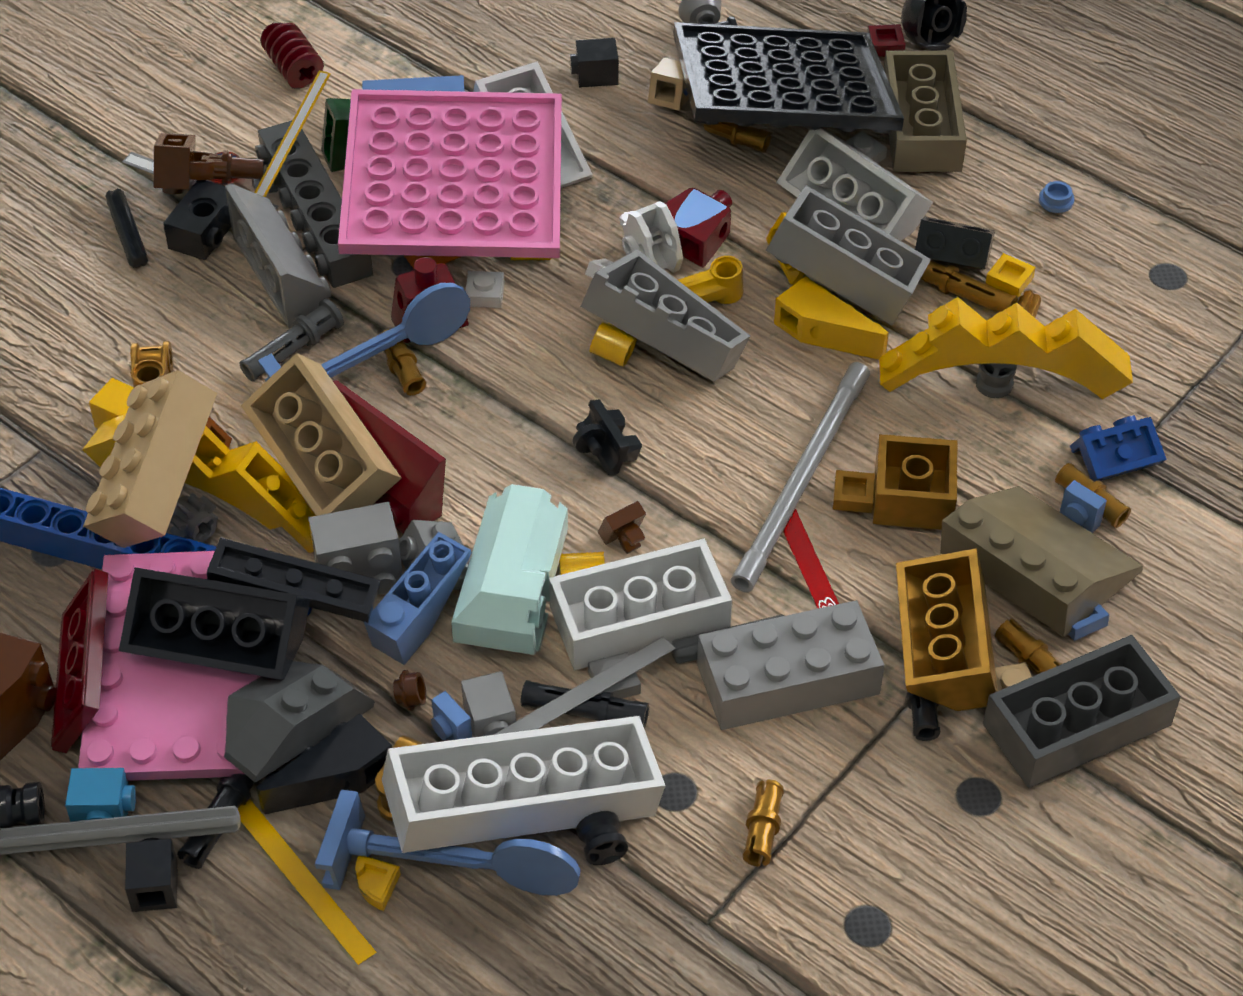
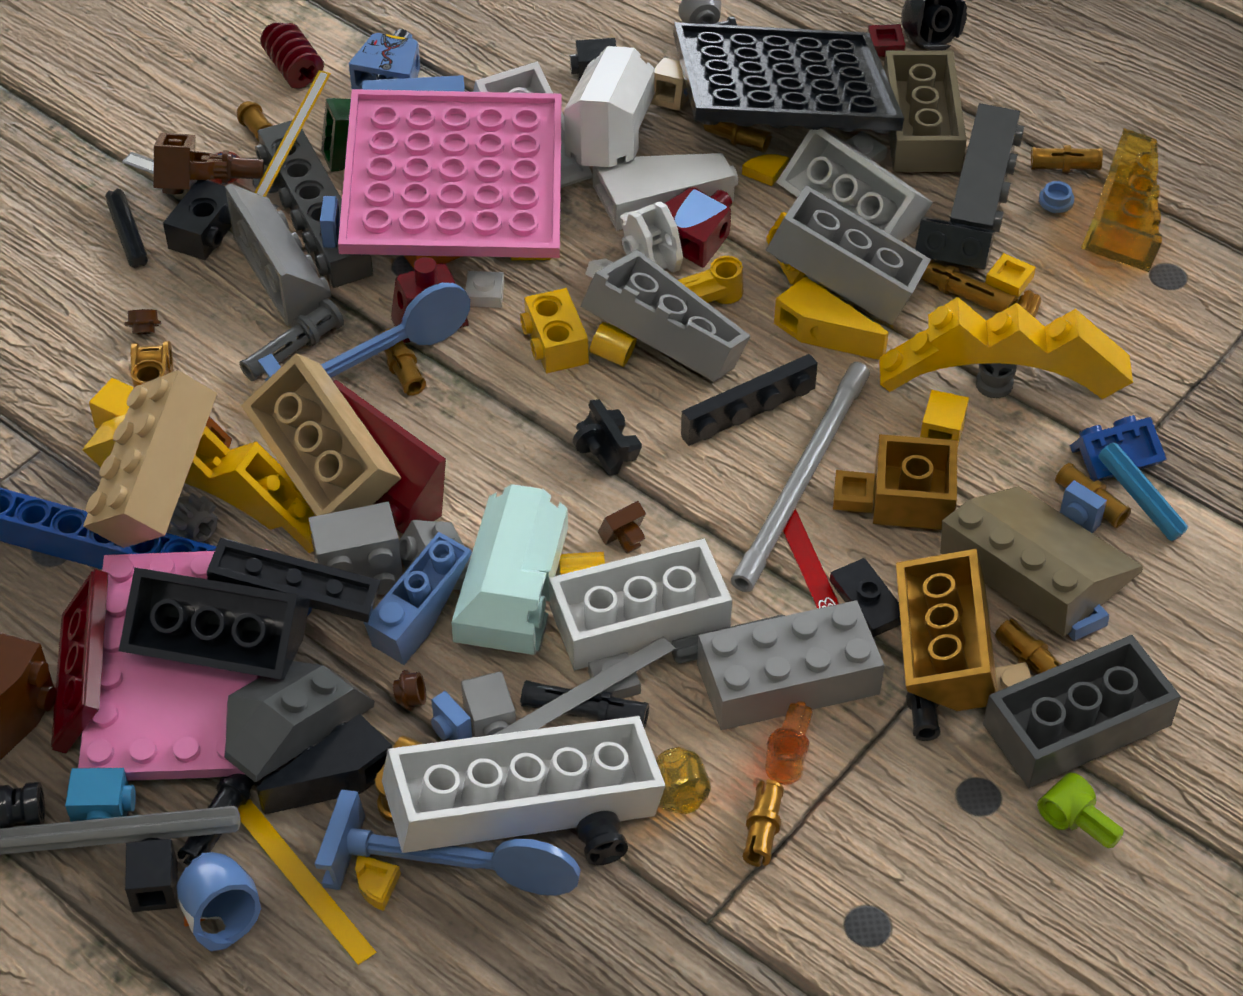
none -> reddish brown plate [124,309,161,335]
none -> medium blue piece [177,852,261,951]
none -> pearl gold pin [237,101,273,141]
none -> medium blue tile [320,196,340,248]
none -> medium blue torso [349,29,420,89]
none -> yellow brick [520,288,589,374]
none -> white brick [564,46,655,167]
none -> white slope [593,153,738,231]
none -> clear yellow head [656,747,711,814]
none -> black plate [681,354,818,446]
none -> yellow tile [742,154,789,186]
none -> clear orange axle [765,701,813,785]
none -> black plate [829,558,901,637]
none -> yellow brick [920,390,969,446]
none -> dark grey wedge [950,103,1025,232]
none -> pearl gold pin [1031,145,1103,173]
none -> lime axle [1037,772,1124,848]
none -> clear yellow wedge [1081,128,1162,272]
none -> dark azure axle [1098,442,1188,541]

